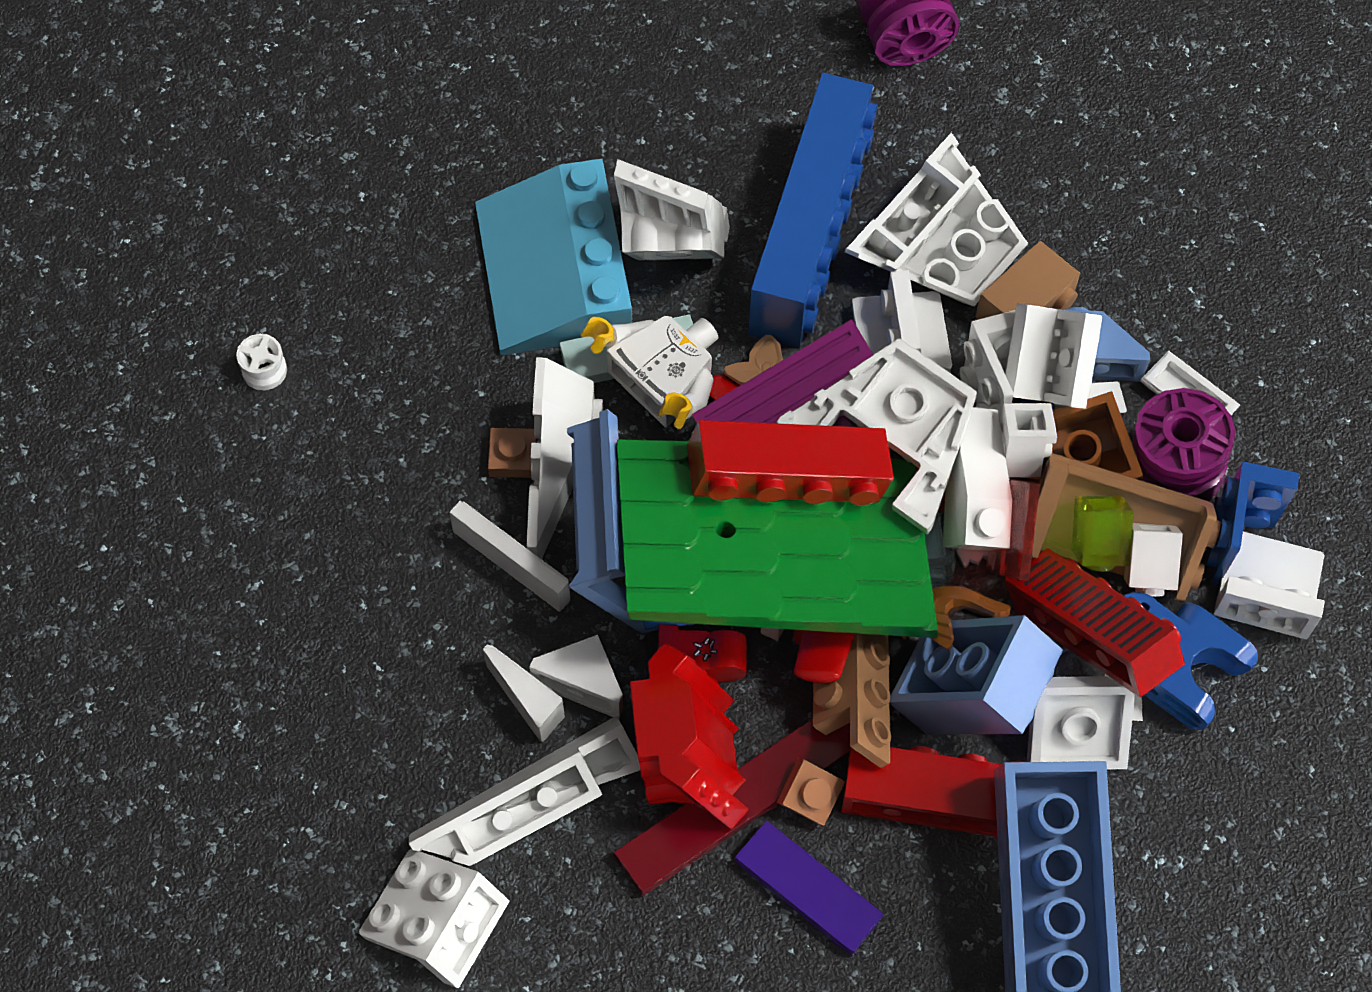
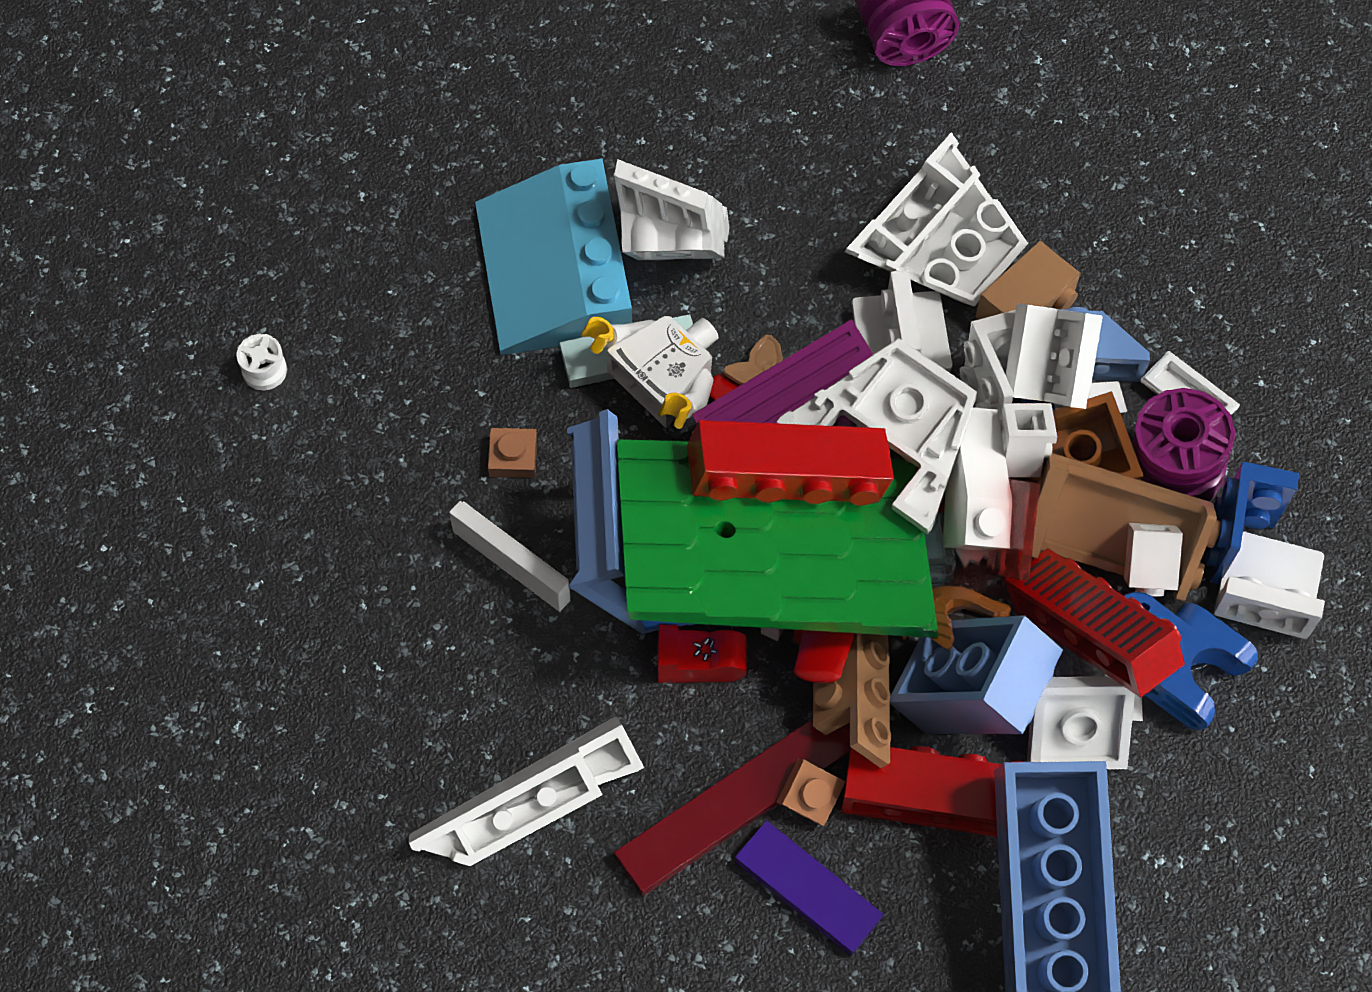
white bracket [359,849,509,988] -> none
white slope [483,644,565,742] -> none
white wedge [527,357,603,559] -> none
white slope [530,635,623,720] -> none
red slope [630,642,749,830] -> none
blue brick [748,73,878,348] -> none
clear neon green brick [1071,496,1134,572] -> none

